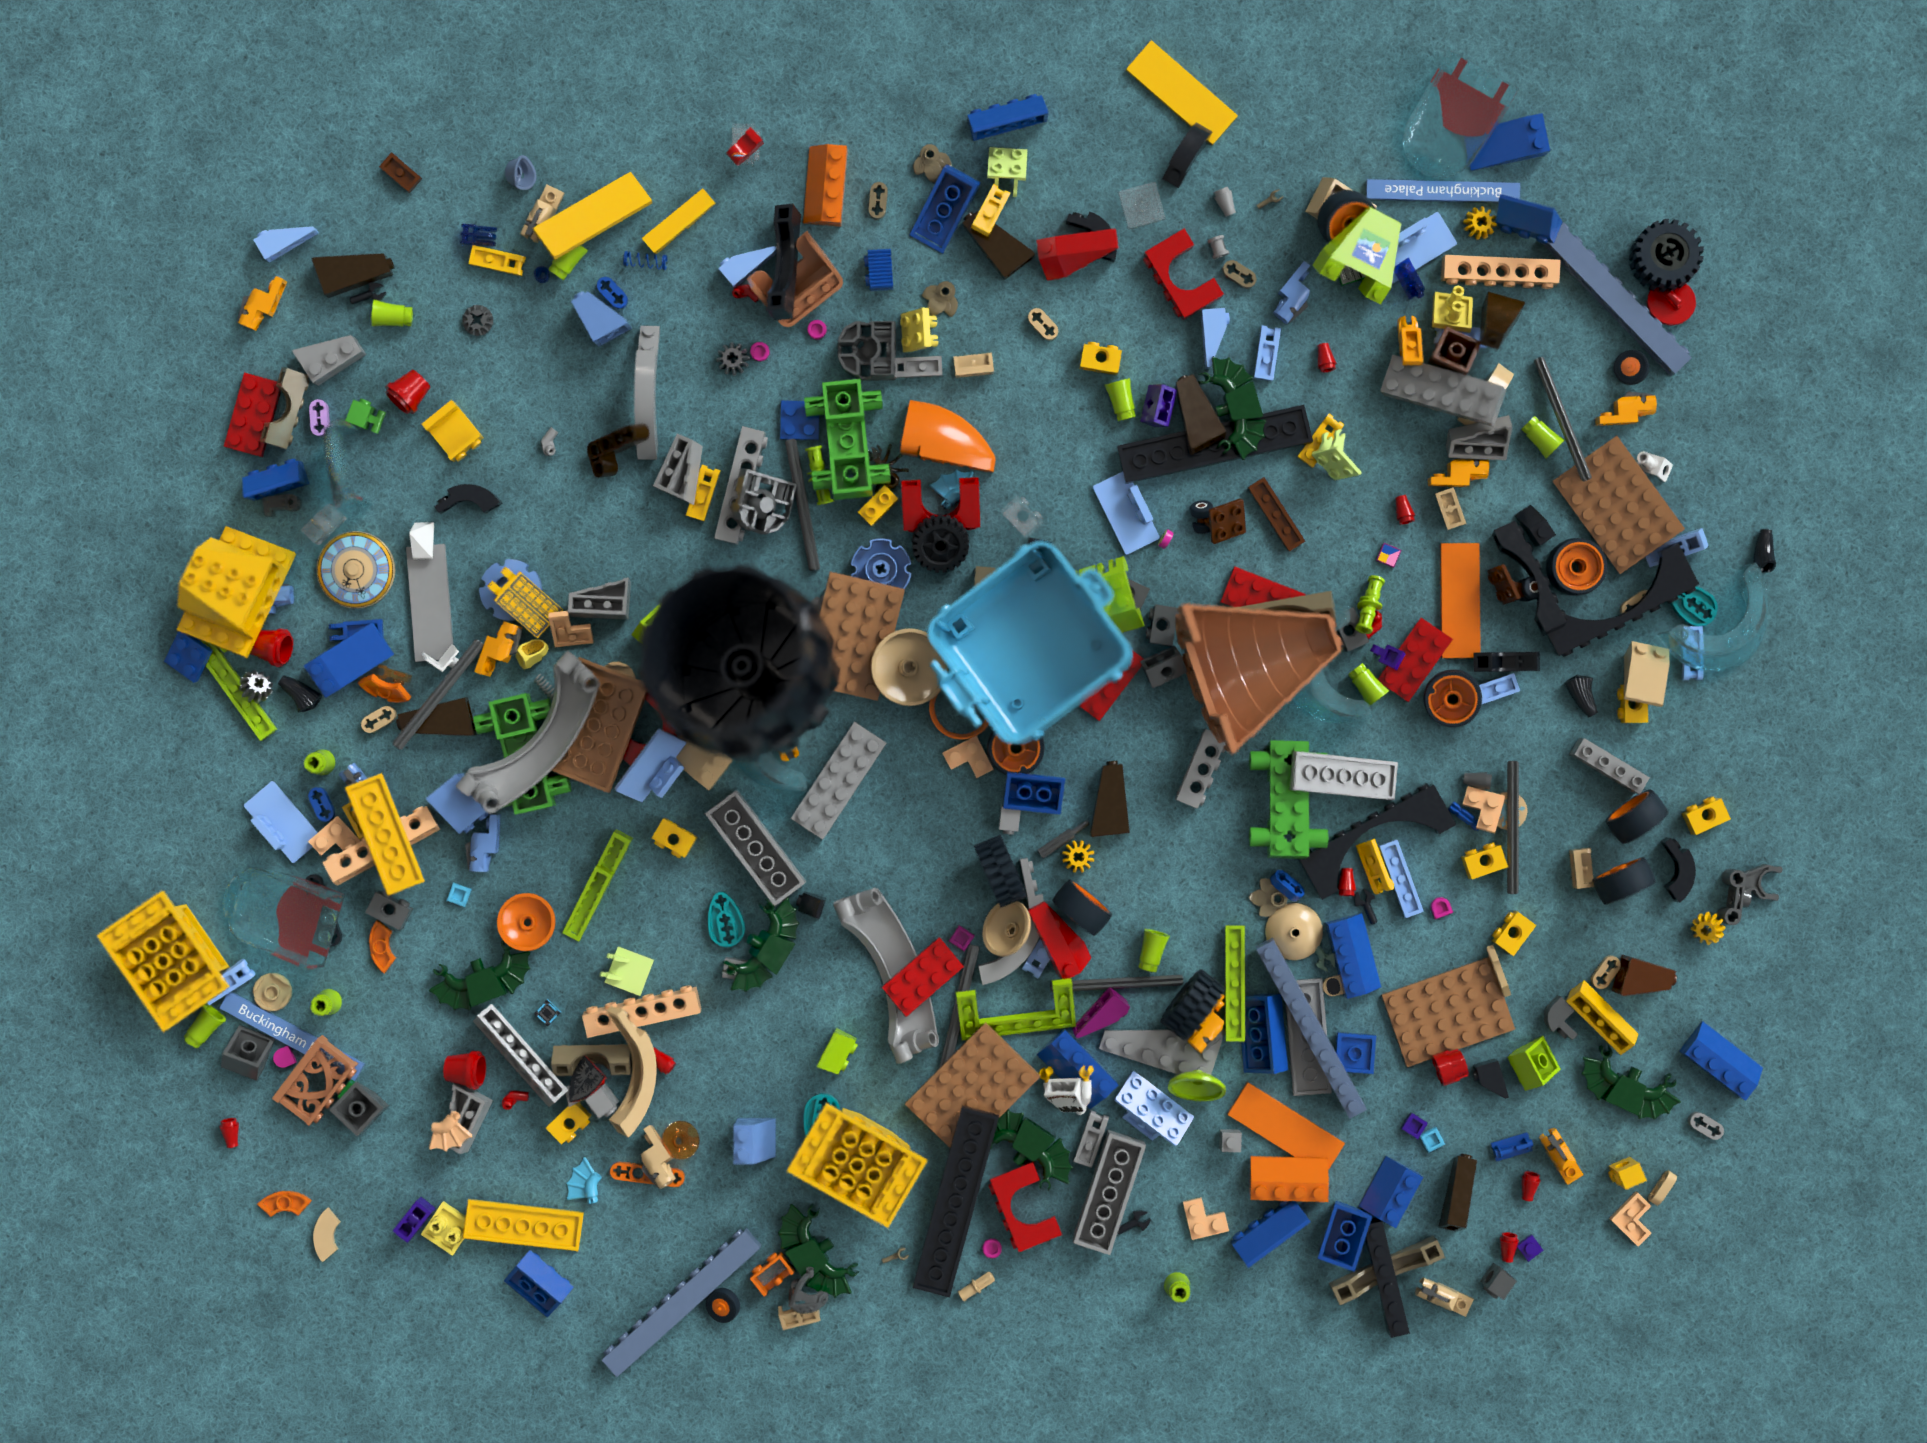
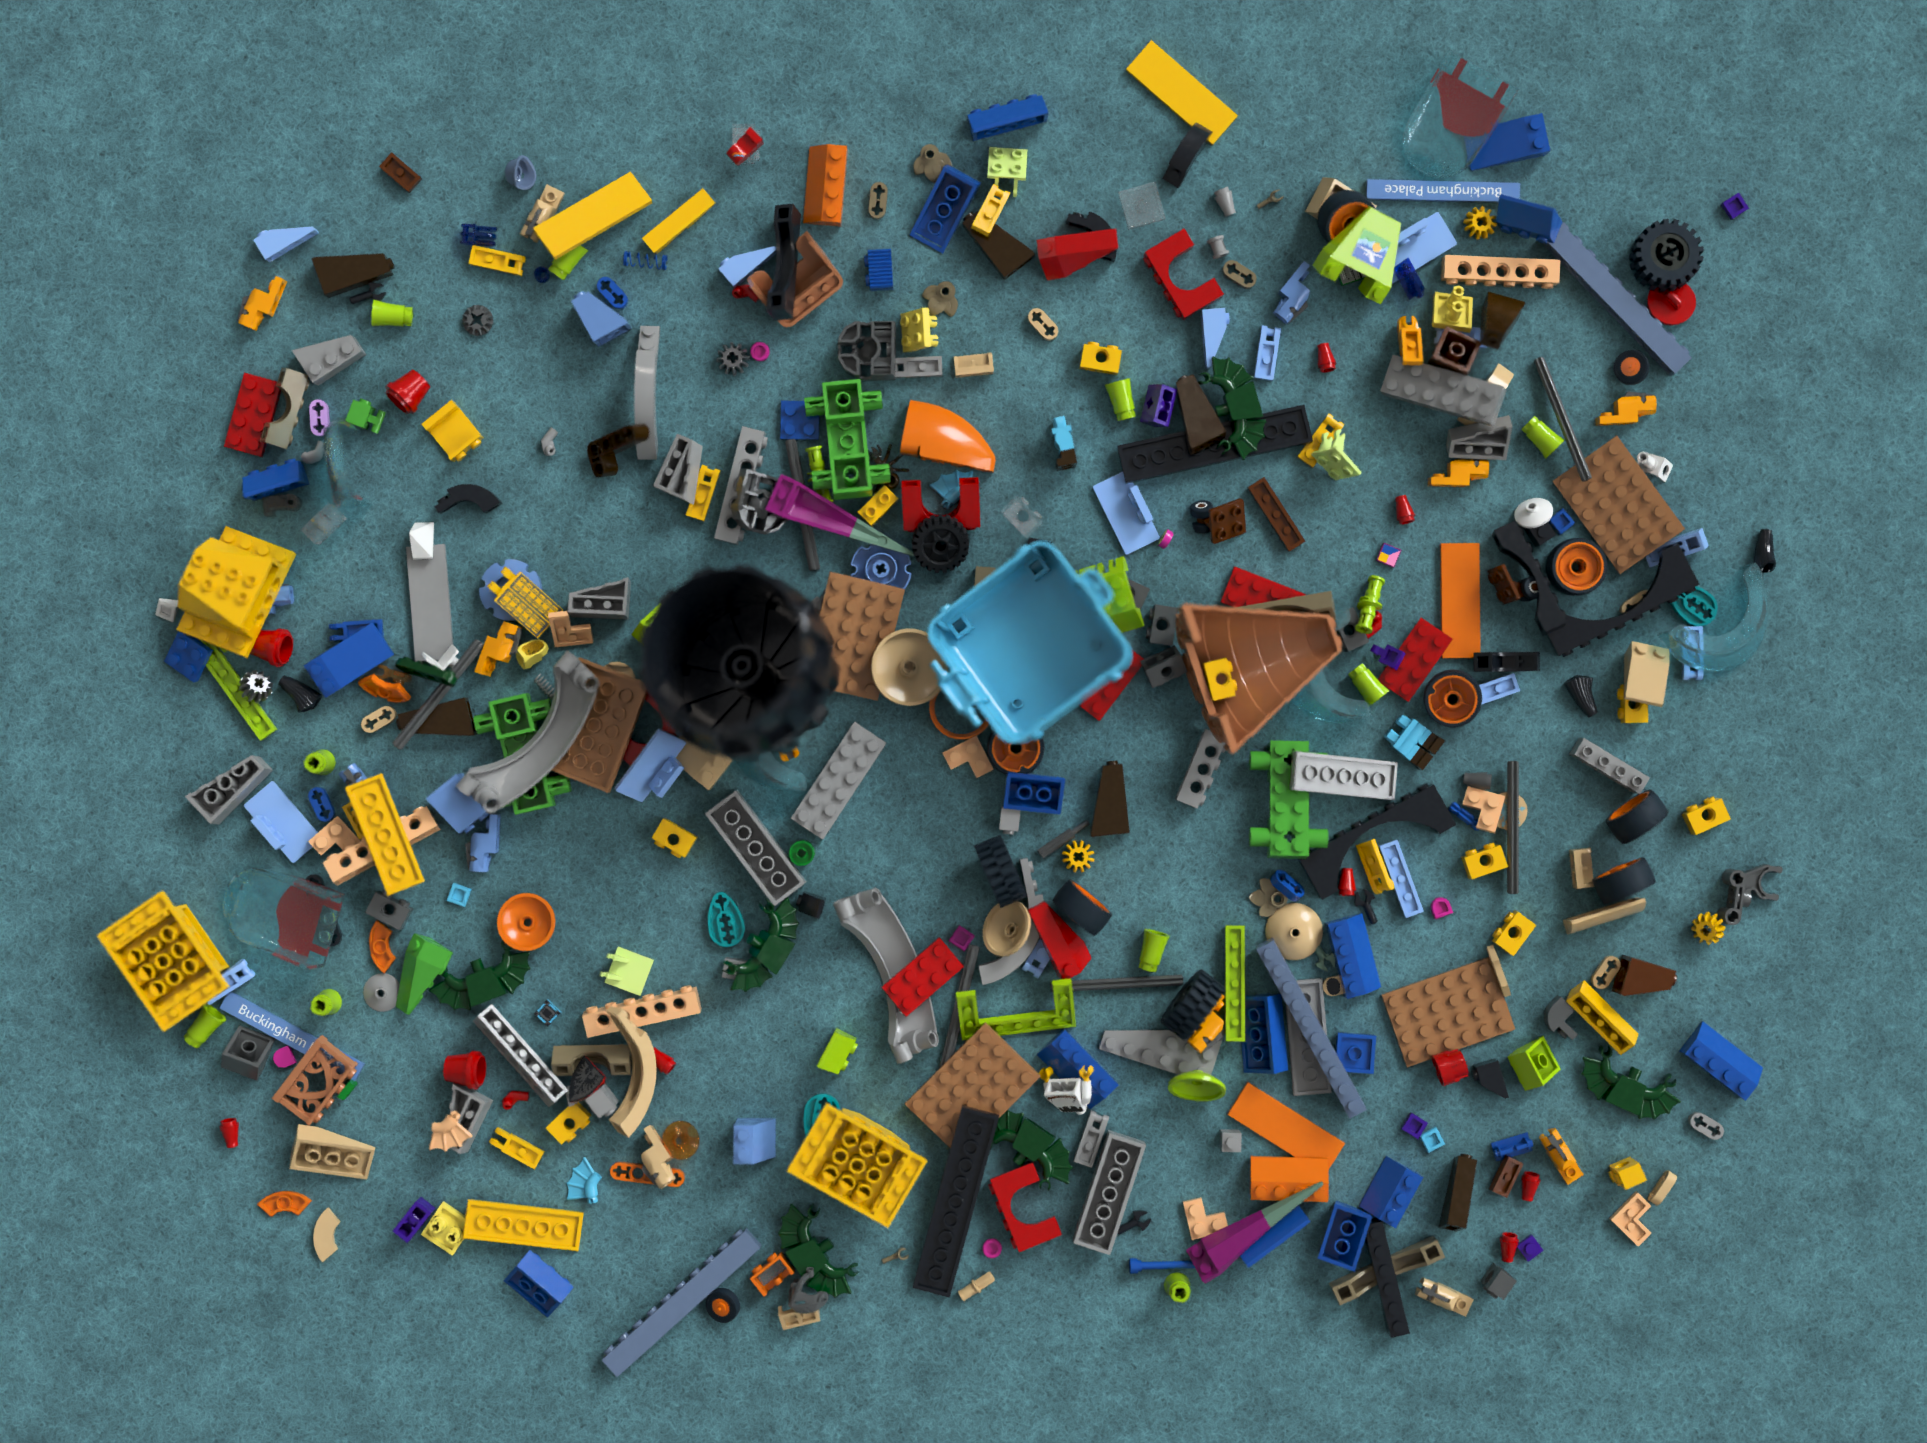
tan tile [253,973,292,1011] -> none
dish [317,531,395,608] -> none
dark grey slope [330,1081,389,1136] -> none
lime slope [562,829,633,942] -> none
dark pink tile [807,320,827,340] -> none
magenta slope [1072,987,1130,1038] -> none
light blue bracket [1115,1071,1194,1146] -> none
tan hinge [1435,487,1466,530] -> none
black arch [1660,837,1696,903] -> none
none -> white slope [155,598,179,622]
none -> light grey wedge [185,755,273,825]
none -> tan slope [290,1124,375,1179]
none -> light grey arm [301,441,324,464]
none -> light grey dish [363,973,400,1012]
none -> dark green plate [395,657,458,687]
none -> bright green wedge [396,933,453,1015]
none -> yellow hinge [489,1127,545,1169]
none -> magenta plate [765,474,914,556]
none -> green wheel [789,840,815,866]
none -> medium azure hips [1051,416,1077,471]
none -> blue piece [1129,1258,1195,1274]
none -> magenta plate [1186,1182,1324,1284]
none -> yellow brick [1202,658,1237,701]
none -> medium azure hips [1384,715,1445,770]
none -> reddish brown plate [1489,1155,1524,1198]
none -> white dish [1514,498,1553,528]
none -> blue tile [1548,508,1575,535]
none -> tan slope [1563,897,1646,935]
none -> dark purple plate [1721,193,1749,220]

